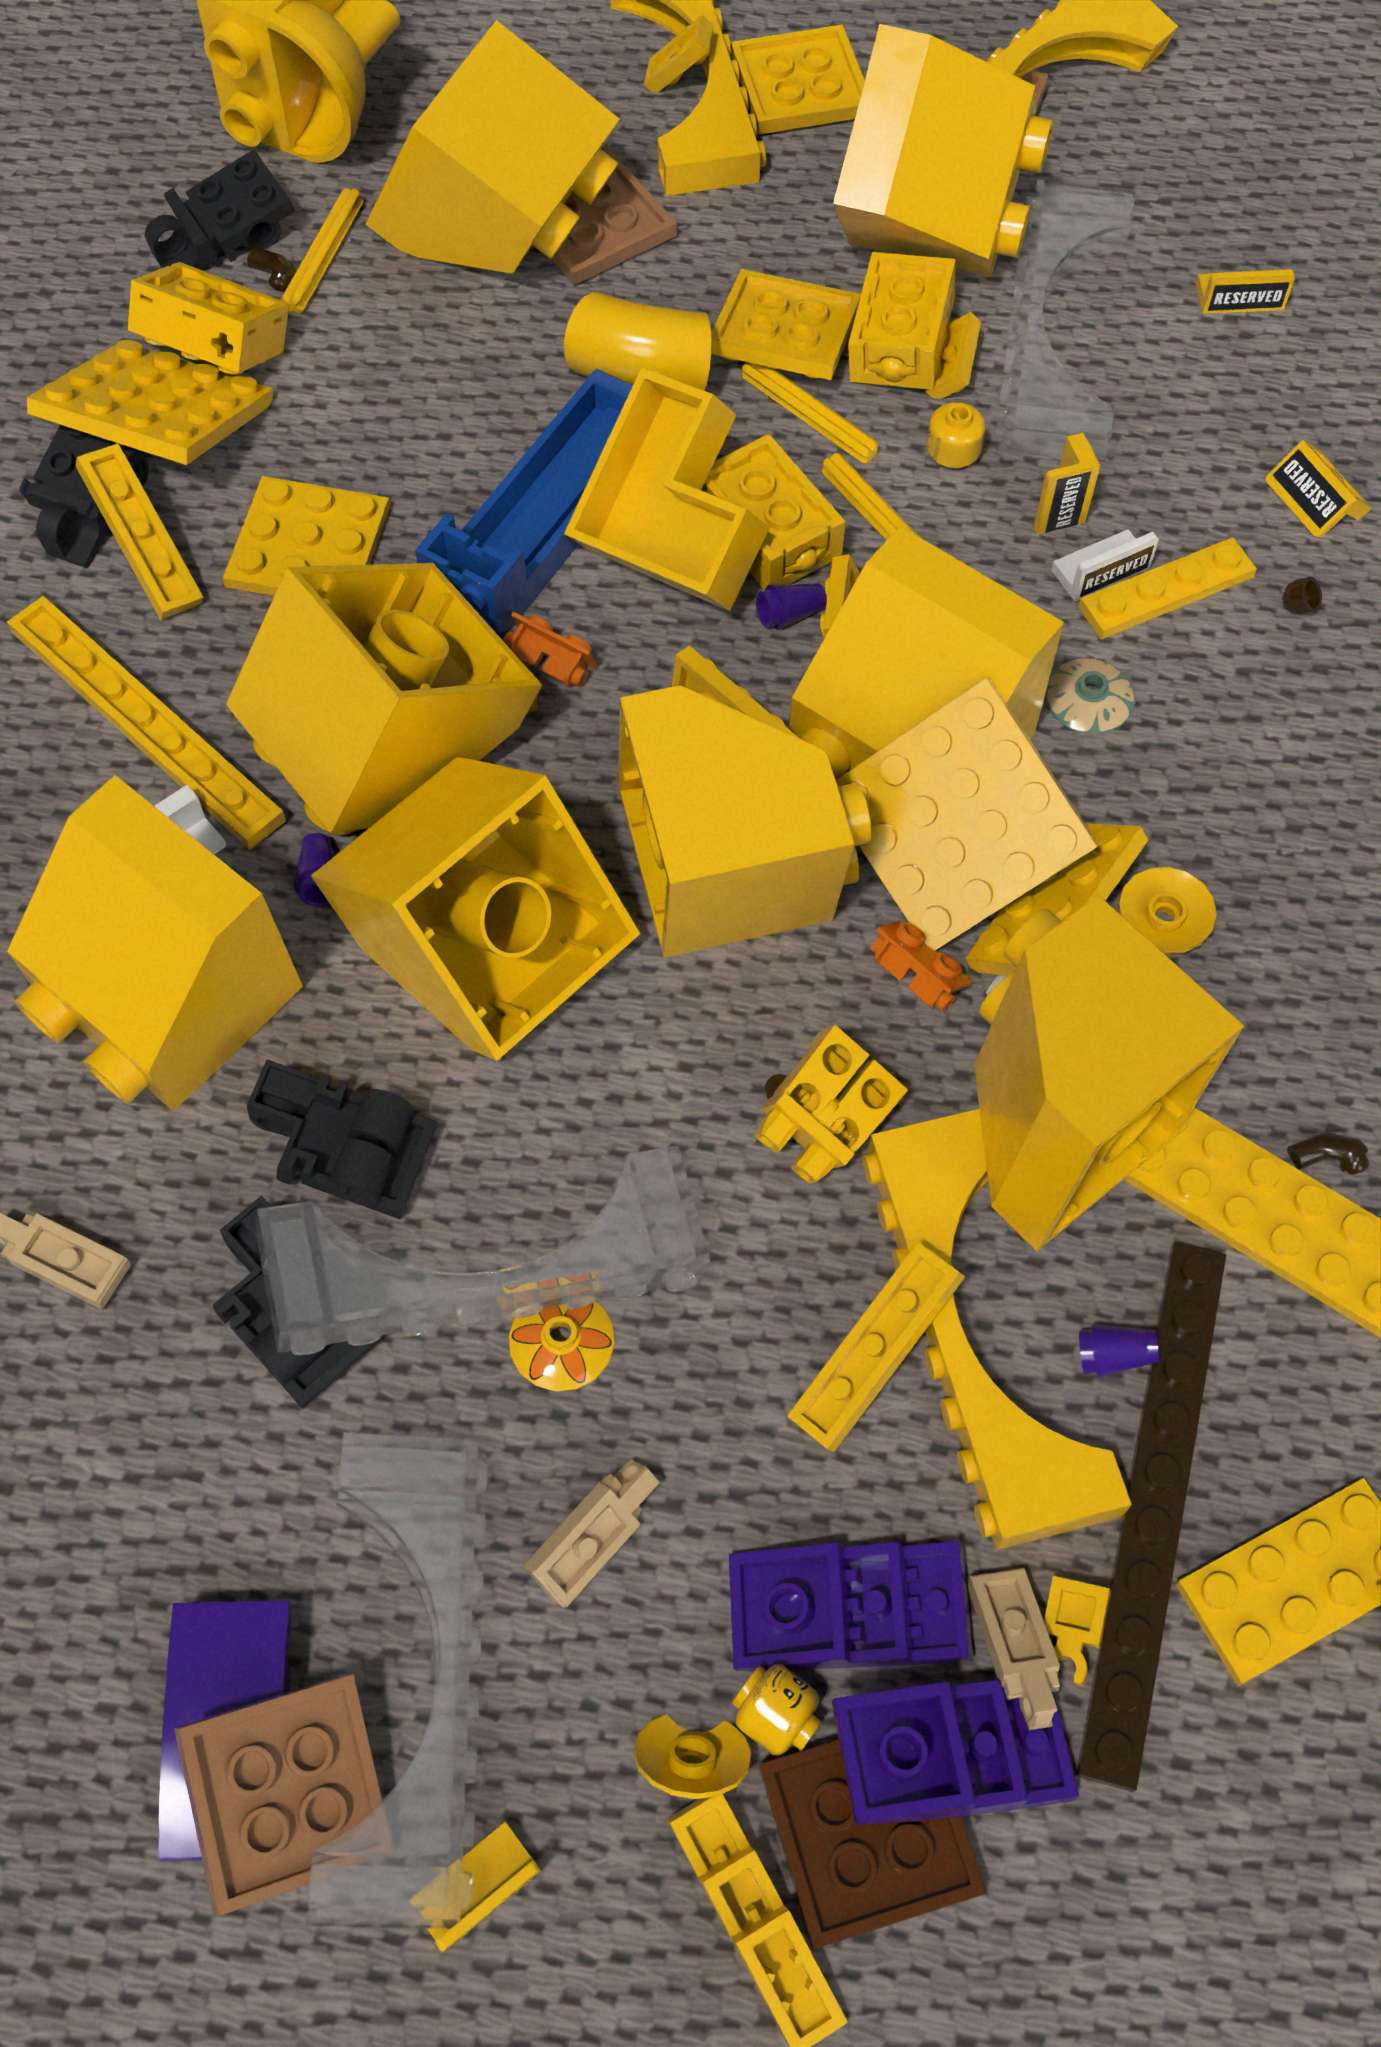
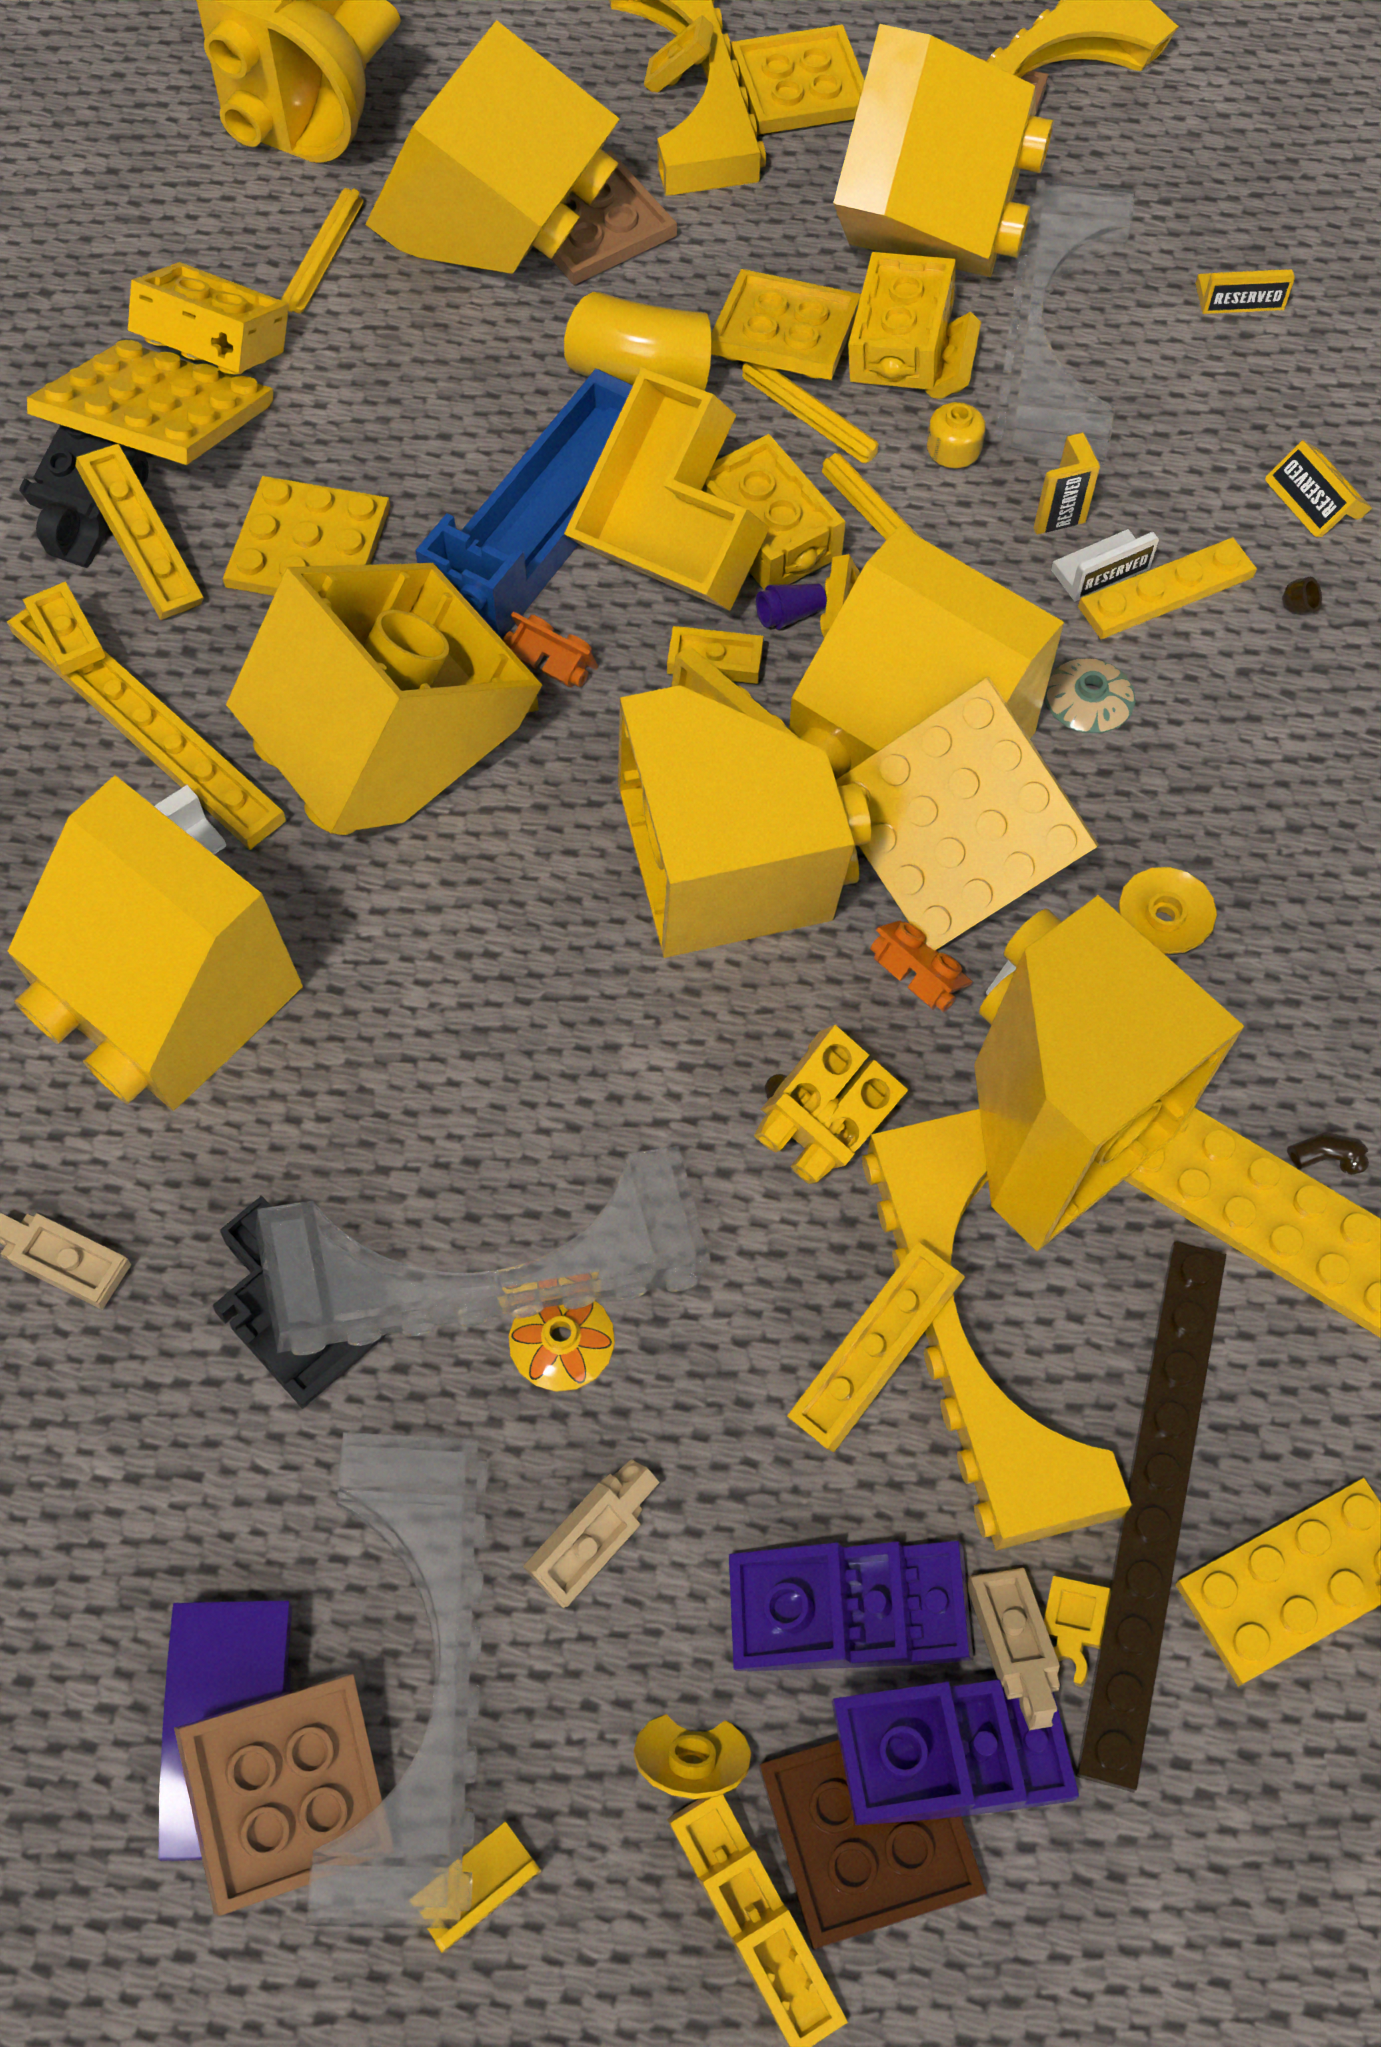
black plate [145,149,295,270] -> none
dark brown arm [247,246,295,292] -> none
black plate [247,1059,437,1219] -> none
dark purple cone [294,833,334,906] -> none
yellow slope [311,756,641,1061] -> none
yellow head [732,1664,822,1755] -> none
yellow plate [965,823,1149,976] -> none
dark purple cone [1079,1324,1160,1378] -> none
none -> yellow plate [22,581,106,676]
none -> yellow plate [667,626,764,684]

